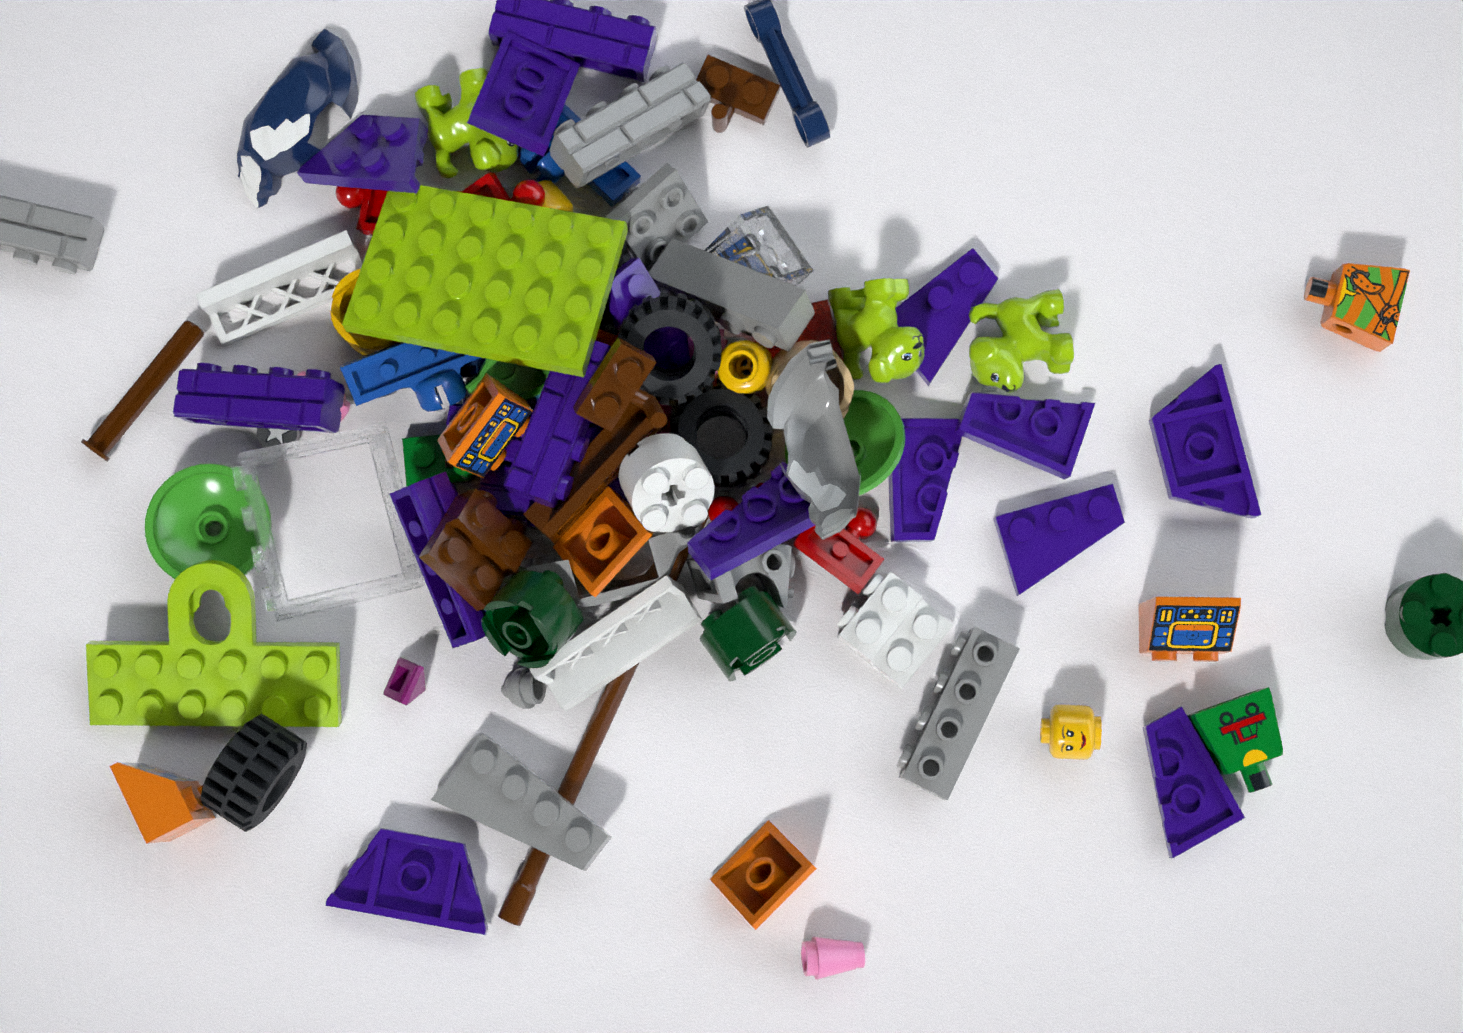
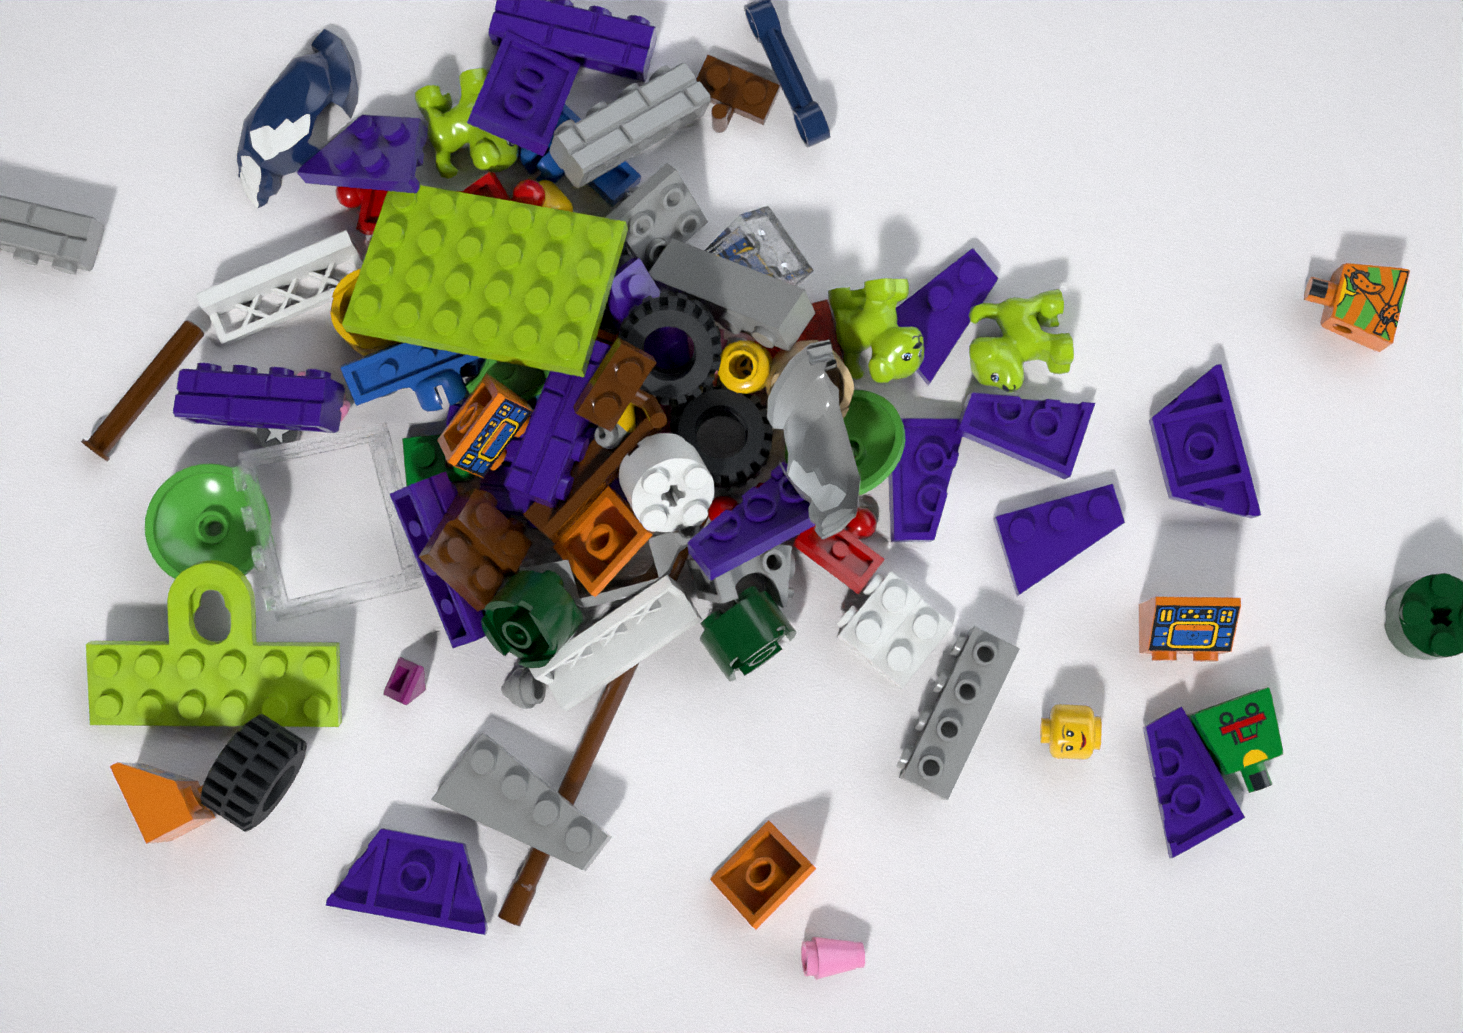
none -> light grey arm [594,403,636,449]

